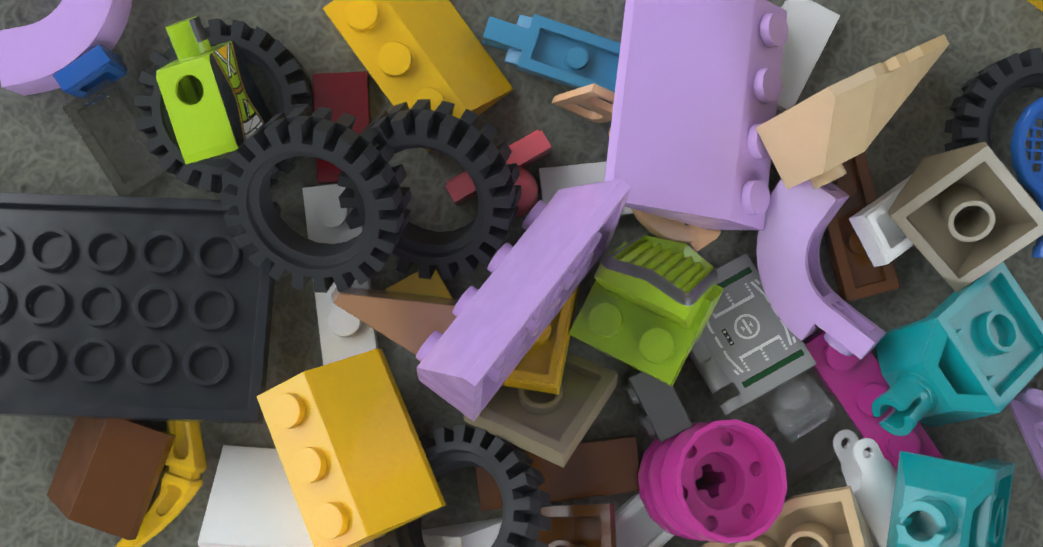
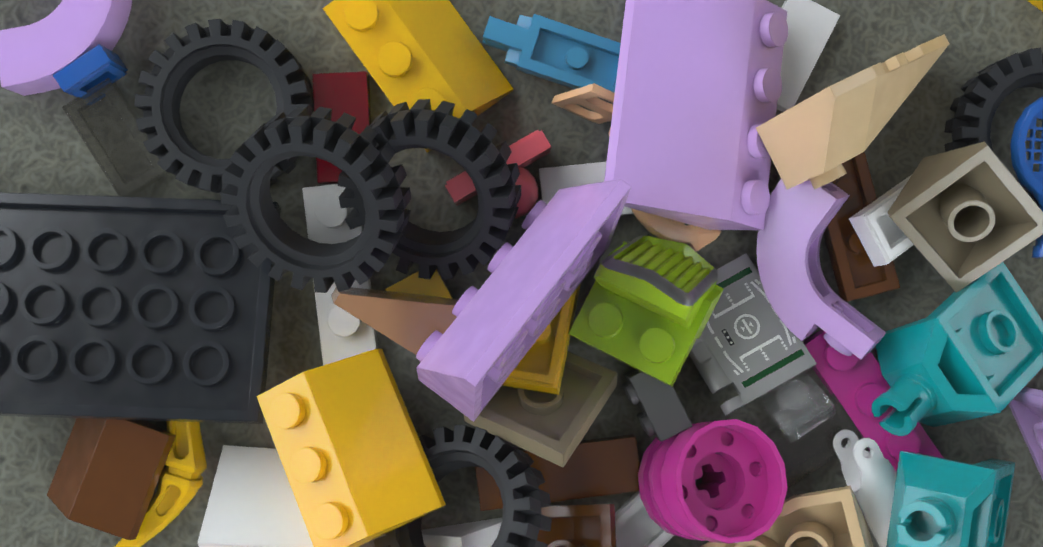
lime torso [156,16,271,164] -> none

